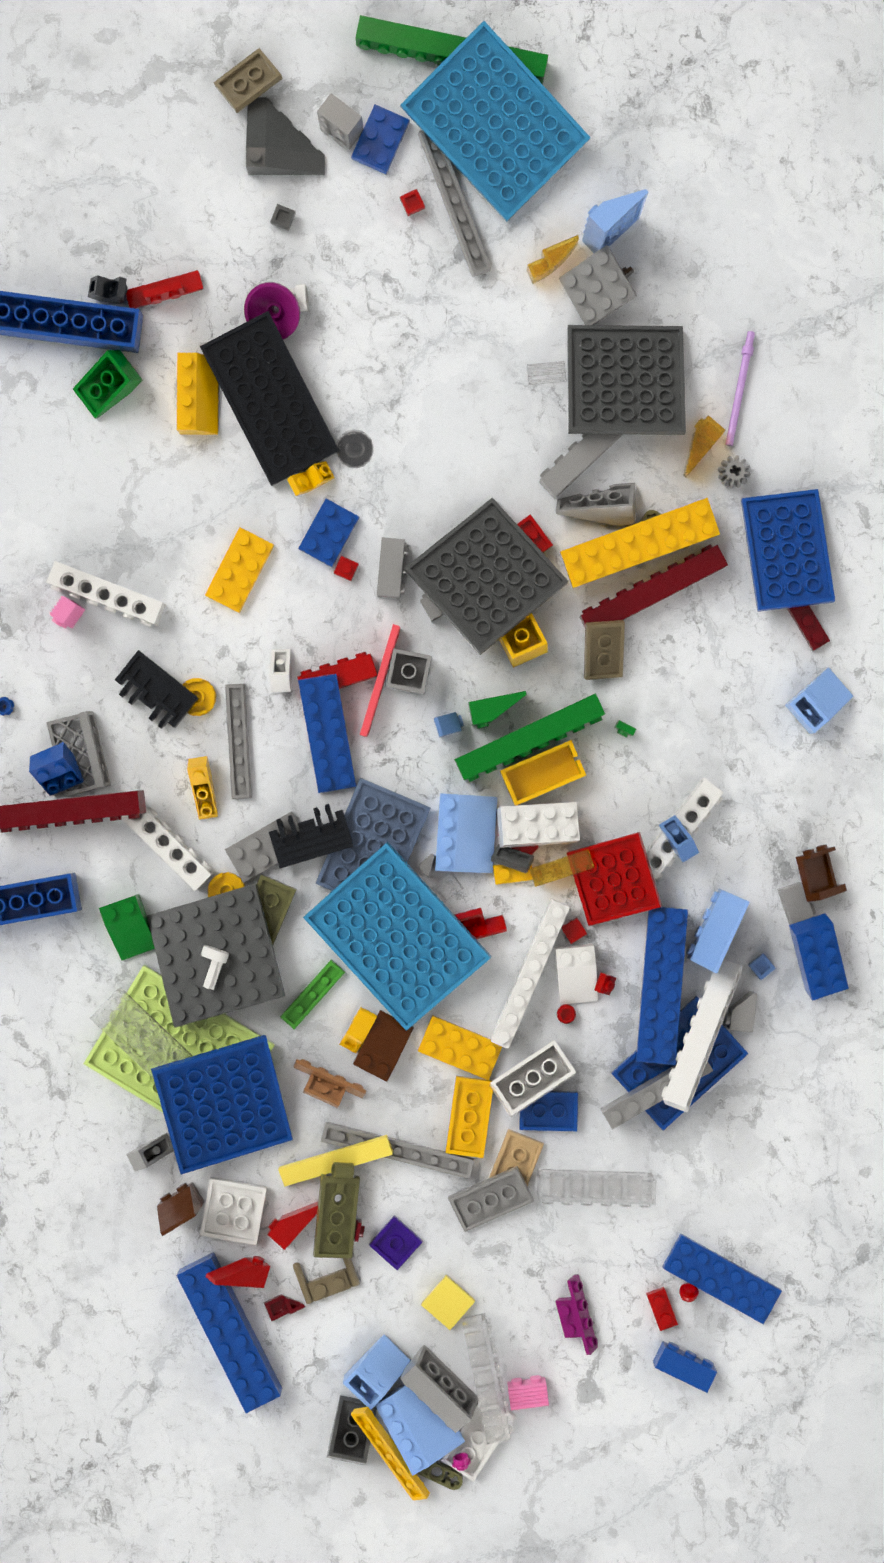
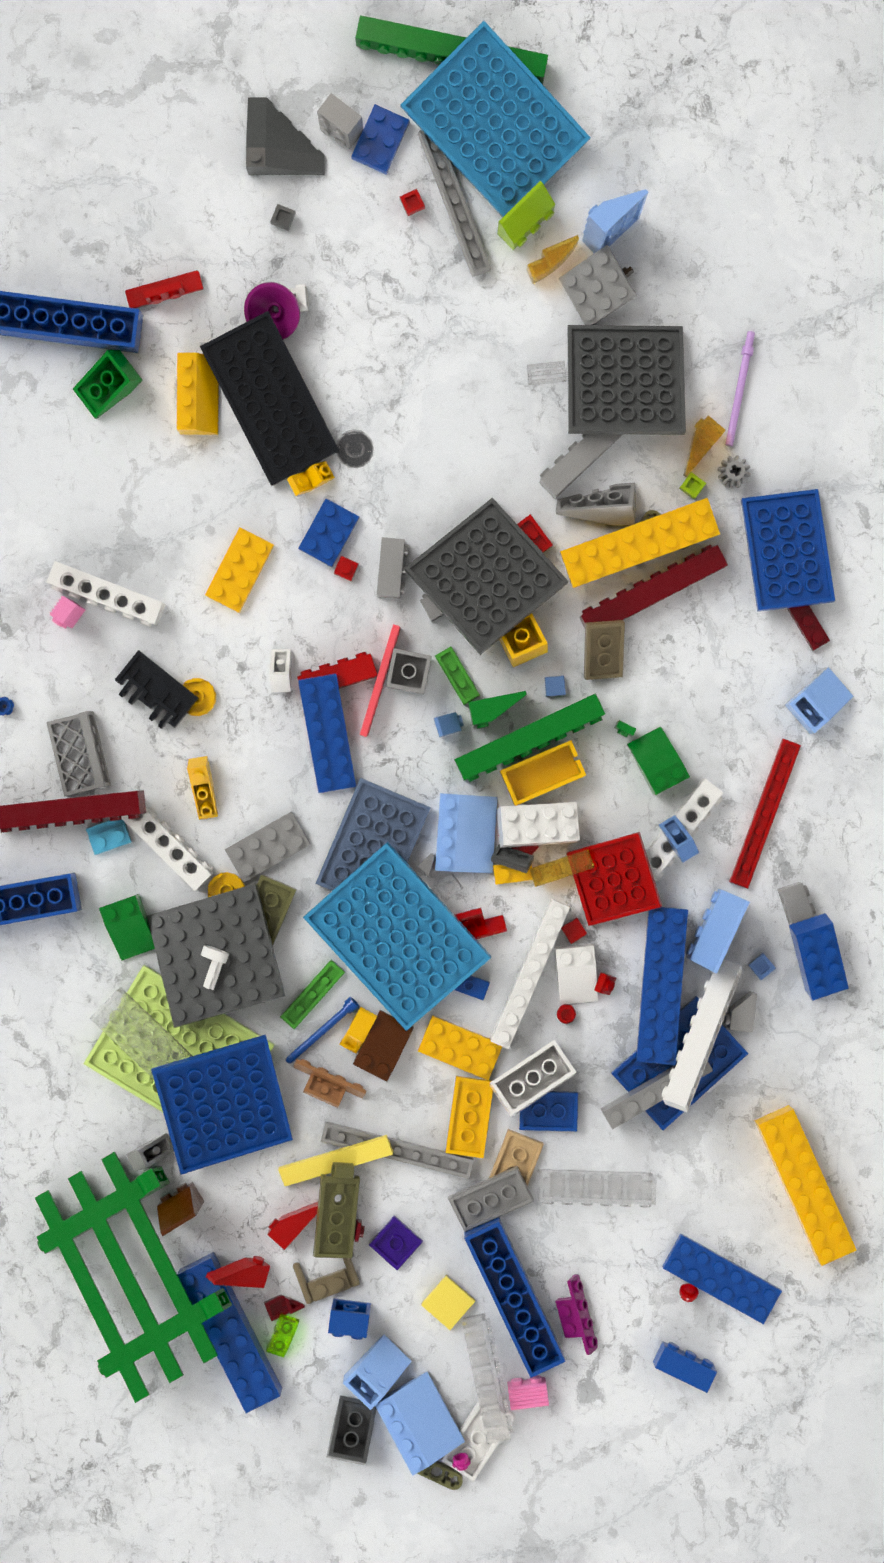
blue slope [29,742,84,796] -> none
black brick [88,275,128,304] -> none
white plate [200,1177,267,1245] -> none
dark tan plate [213,48,283,113] -> none
light grey tile [225,684,252,799] -> none
black hinge [269,804,354,869] -> none
yellow plate [351,1407,430,1501] -> none
light grey slope [400,1345,479,1433] -> none
red plate [646,1287,678,1331] -> none
reddish brown panel [796,844,847,902] -> none
none -> green fence [35,1152,232,1403]
none -> medium azure plate [86,820,132,855]
none -> clear neon green slope [266,1314,299,1358]
none -> blue piece [286,996,360,1064]
none -> blue brick [328,1298,371,1340]
none -> bright green tile [435,646,480,705]
none -> blue plate [454,975,490,1001]
none -> blue brick [464,1217,566,1378]
none -> lime slope [497,181,555,250]
none -> medium blue tile [545,676,566,697]
none -> green slope [627,727,690,795]
none -> lime plate [679,472,706,500]
none -> red tile [729,739,801,889]
none -> yellow brick [754,1105,857,1266]

